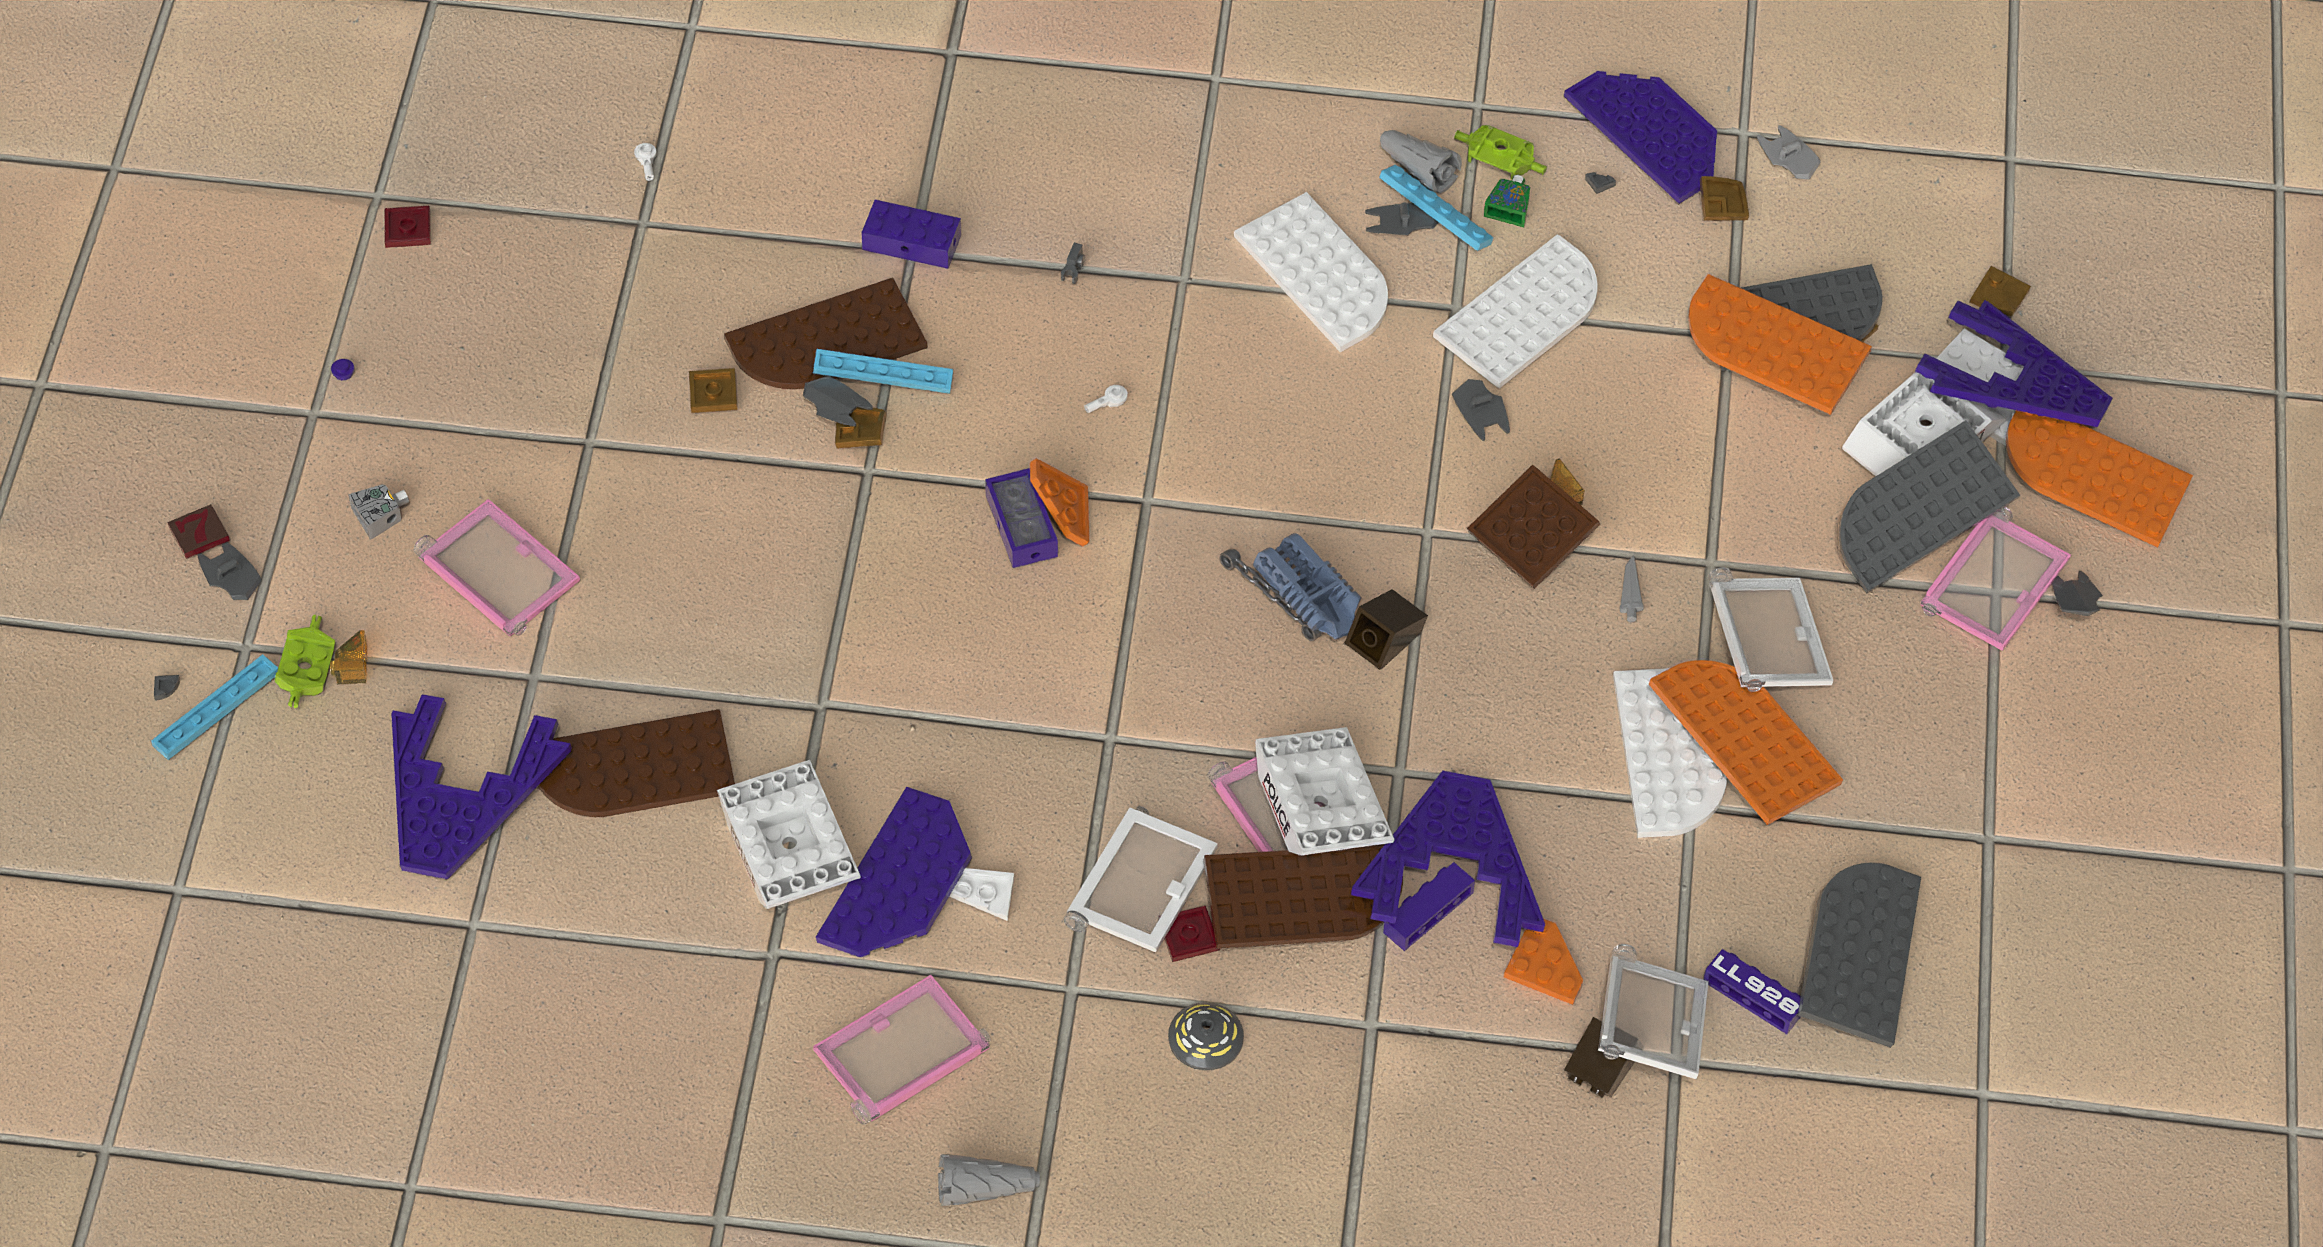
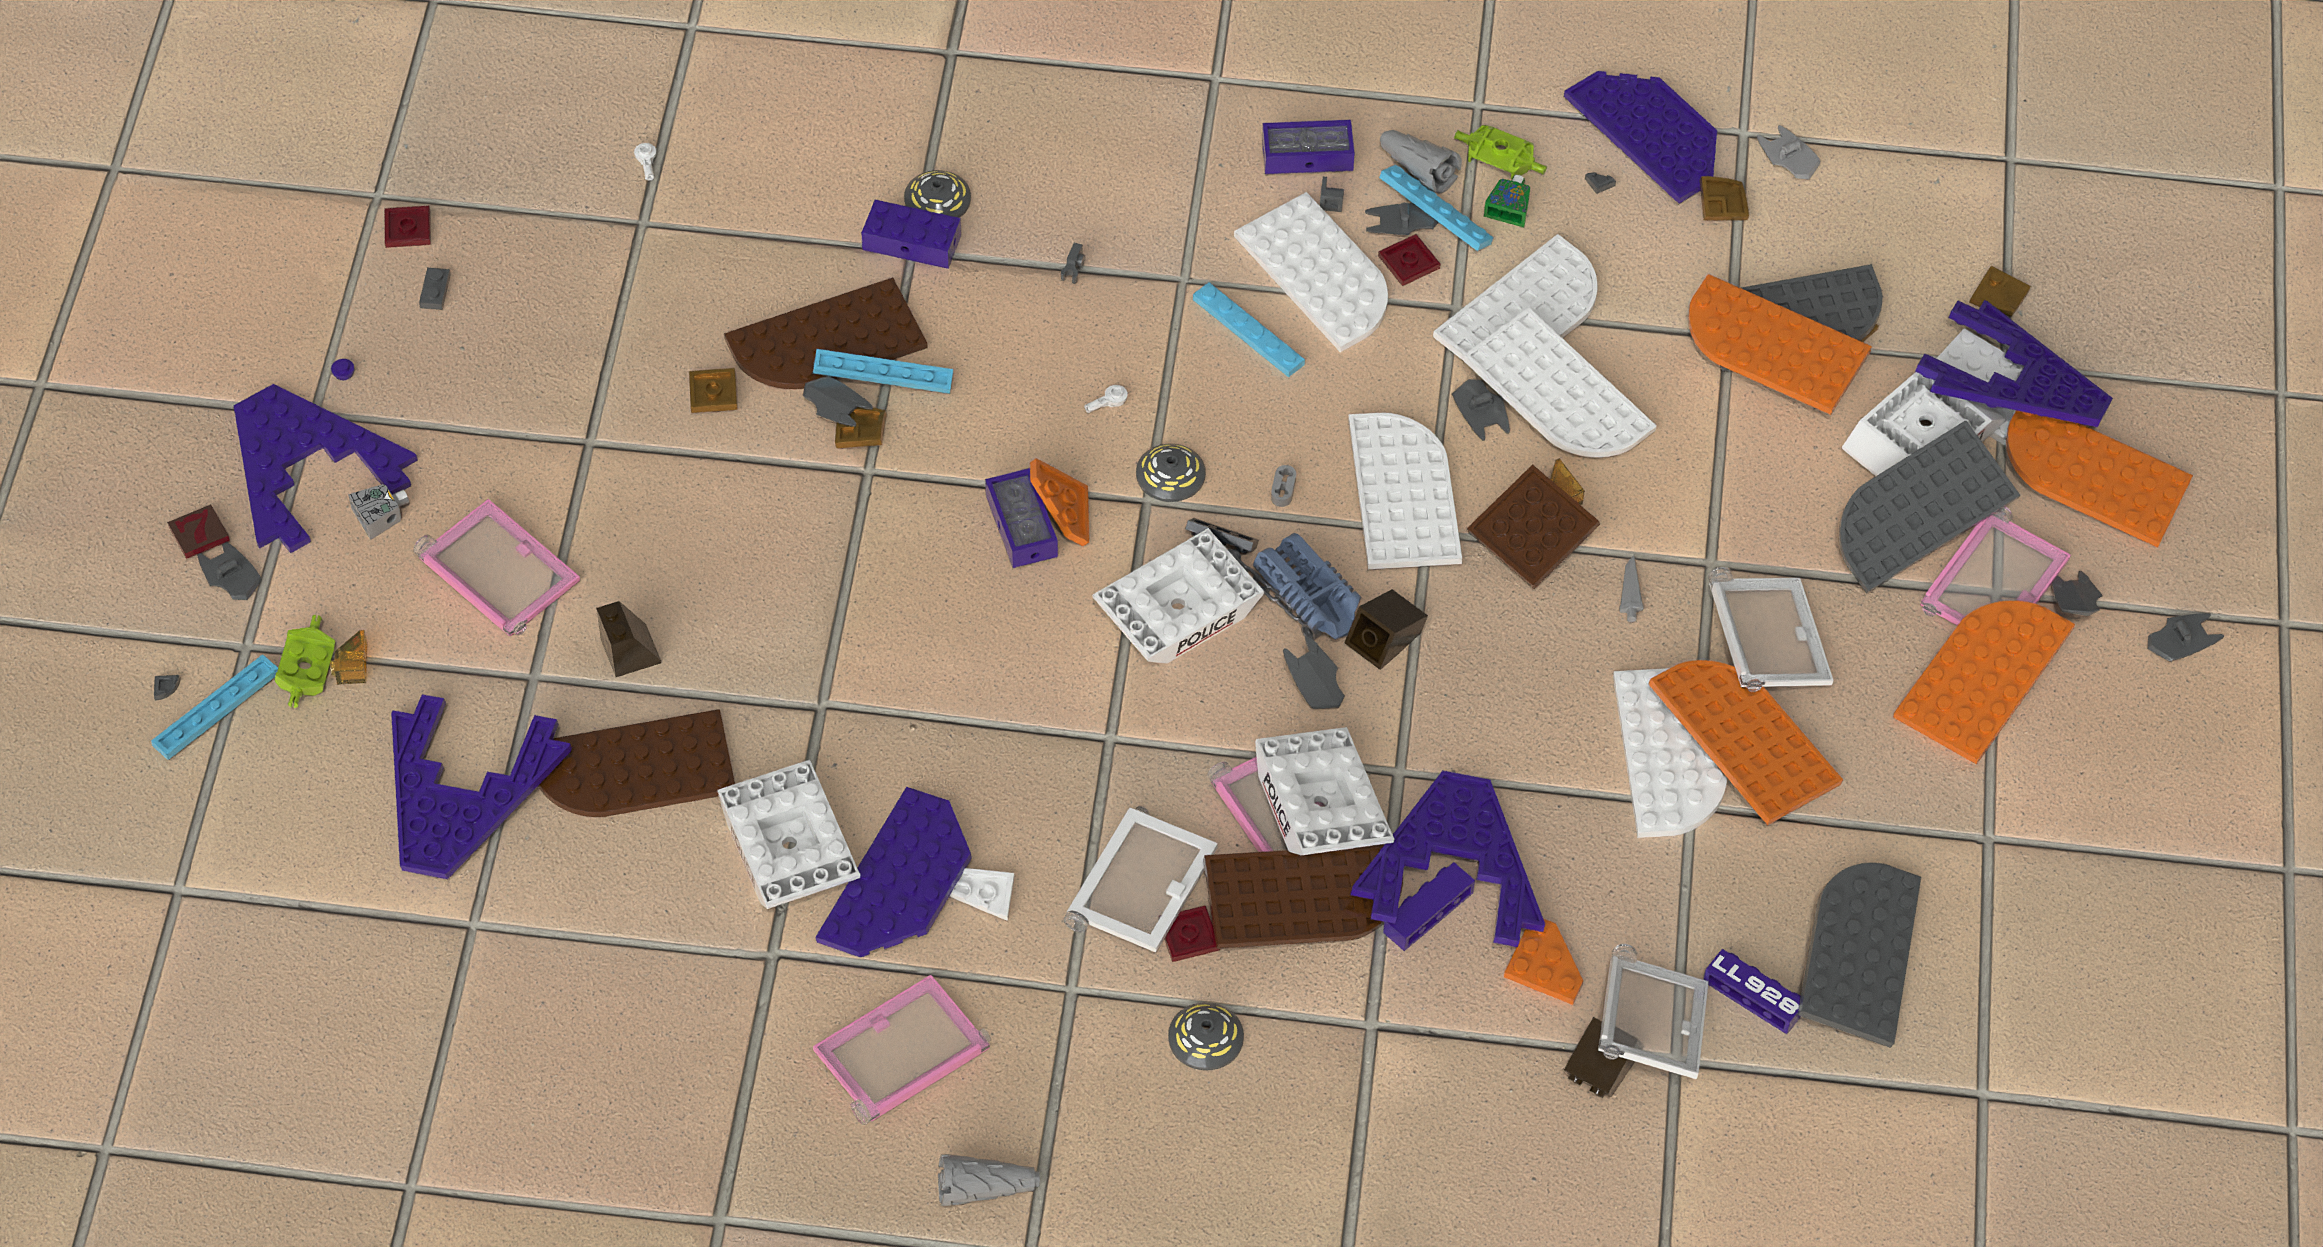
none -> dark purple wing [233,384,418,553]
none -> dark grey plate [419,267,451,310]
none -> dark brown slope [596,601,661,677]
none -> dark grey dish [904,170,971,218]
none -> white slope [1093,528,1264,664]
none -> dark grey dish [1136,444,1206,502]
none -> black plate [1185,518,1259,553]
none -> medium azure plate [1193,282,1305,377]
none -> brick [1262,120,1355,174]
none -> light grey beam [1271,465,1296,507]
none -> dark grey shield [1283,635,1345,709]
none -> dark grey panel [1320,176,1344,212]
none -> white plate [1348,413,1462,570]
none -> dark red tile [1378,234,1441,286]
none -> white plate [1462,307,1657,458]
none -> orange plate [1893,601,2075,765]
none -> dark grey shield [2148,613,2224,662]

